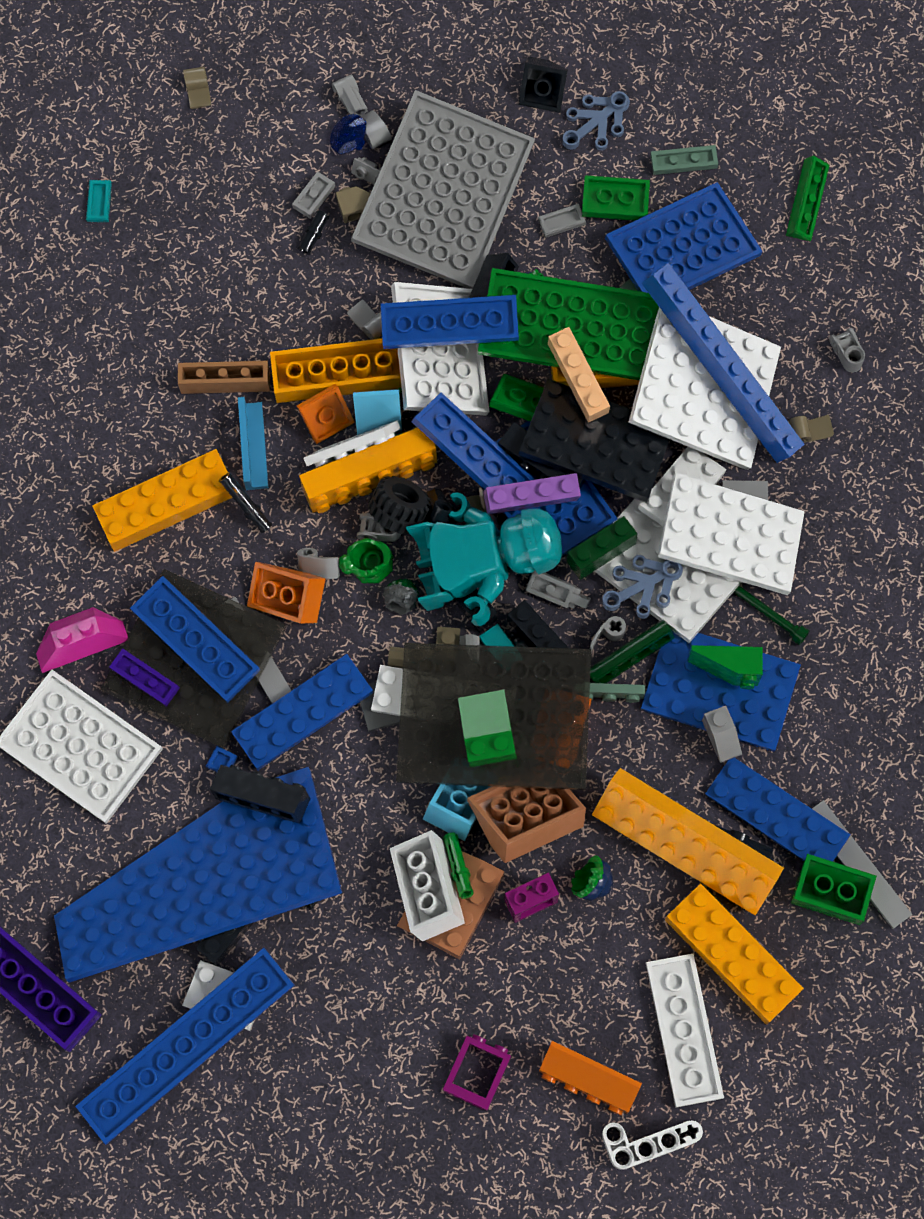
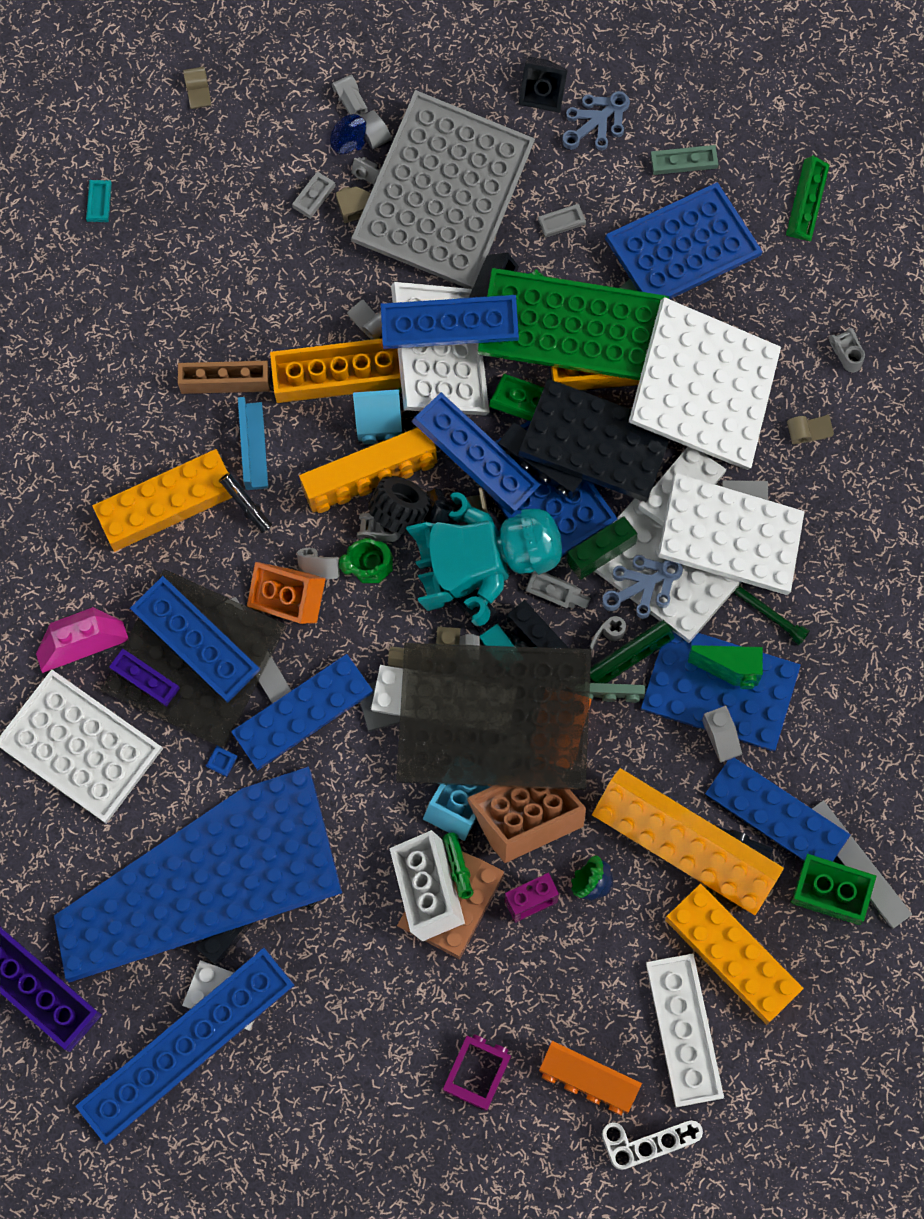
black brick [210,765,311,824] -> none
orange plate [297,384,355,444] -> none
black pin [298,210,330,255] -> none
white plate [304,420,401,467] -> none
dark grey piece [383,579,419,615] -> none
green slope [458,689,517,767] -> none
medium lavender brick [483,473,581,514] -> none
light nougat brick [548,327,610,423] -> none
green plate [582,175,650,220] -> none
blue brick [642,263,804,463] -> none

